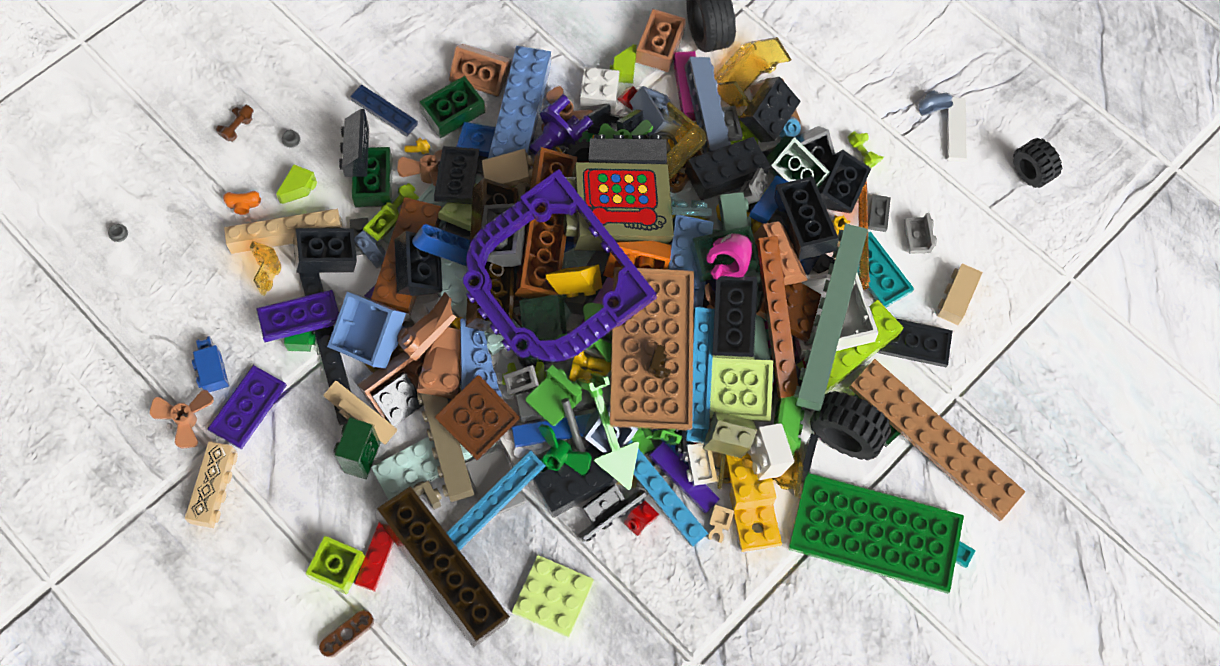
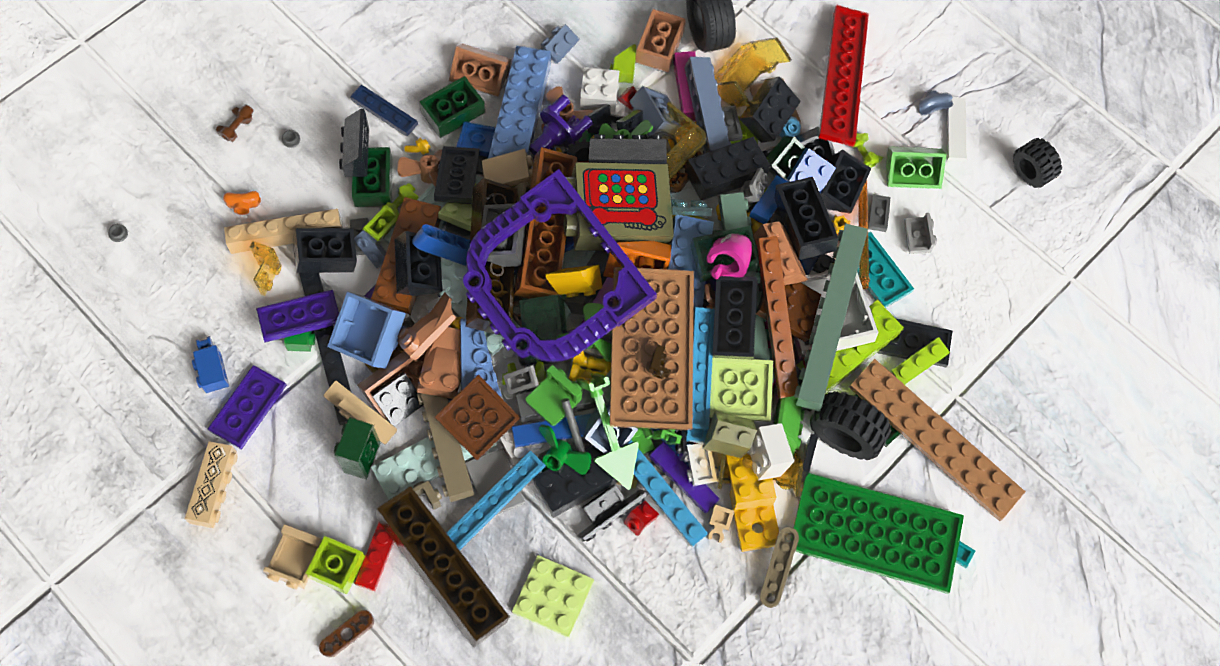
nougat piece [150,390,214,449] -> none
lime slope [276,164,317,204] -> none
tan brick [937,263,983,325] -> none
none -> tan panel [263,524,323,590]
none -> sand blue bracket [540,24,580,64]
none -> dark tan plate [760,527,799,608]
none -> plate [786,148,836,194]
none -> red plate [818,5,869,147]
none -> bright green slope [886,146,947,189]
none -> lime plate [891,337,950,385]

